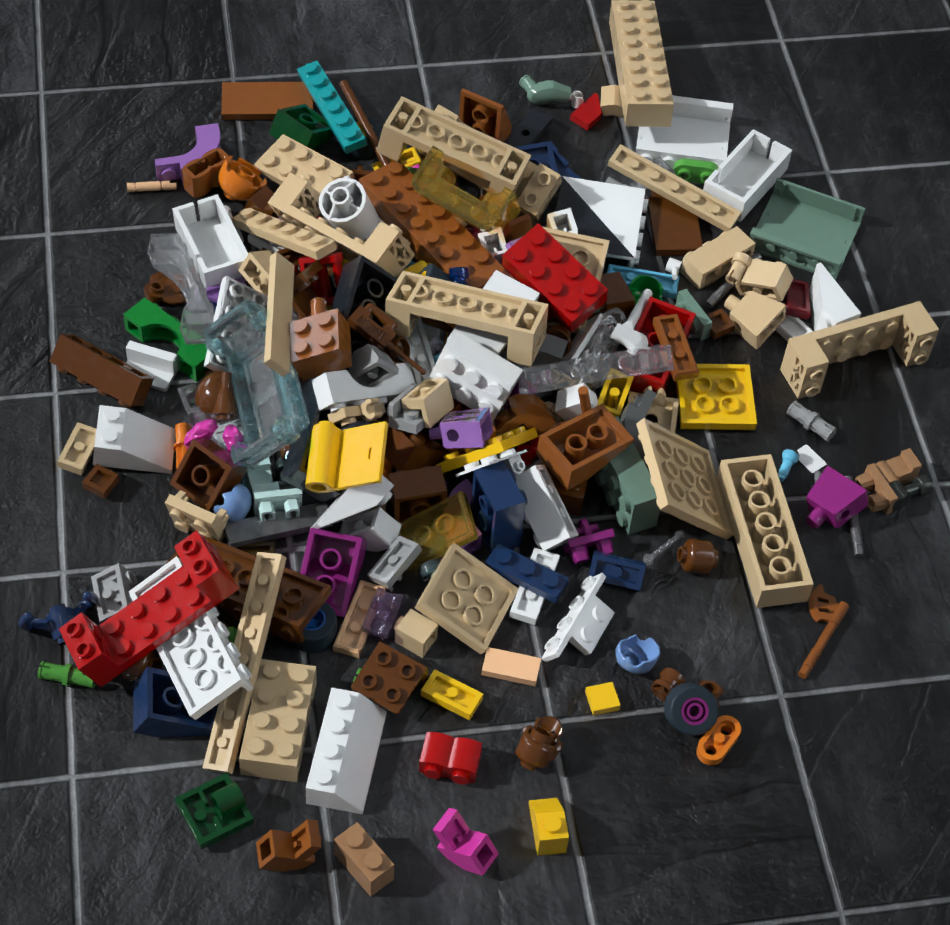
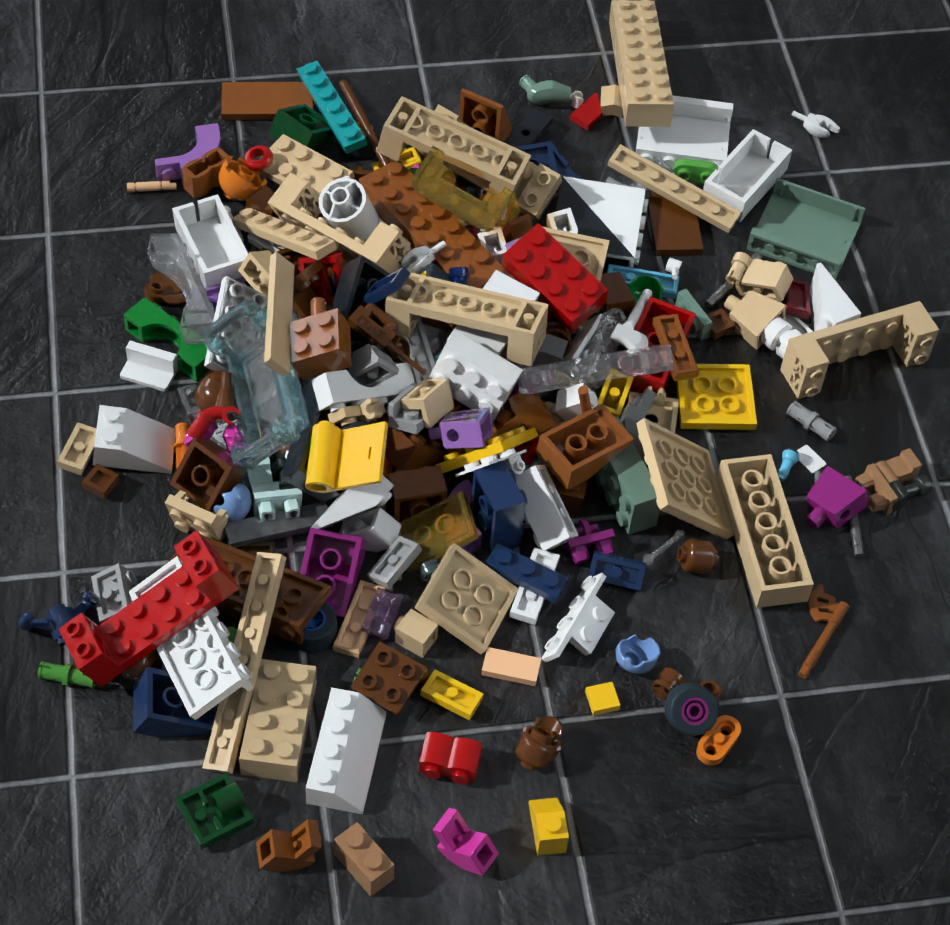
reddish brown brick [49,334,154,408] -> none
tan brick [681,226,756,290] -> none
none -> red piece [185,406,242,439]
none -> red piece [244,145,273,171]
none -> dark blue tile [363,267,411,304]
none -> white hand [401,241,447,274]
none -> white wheel [761,317,803,359]
none -> white hand [792,111,840,138]

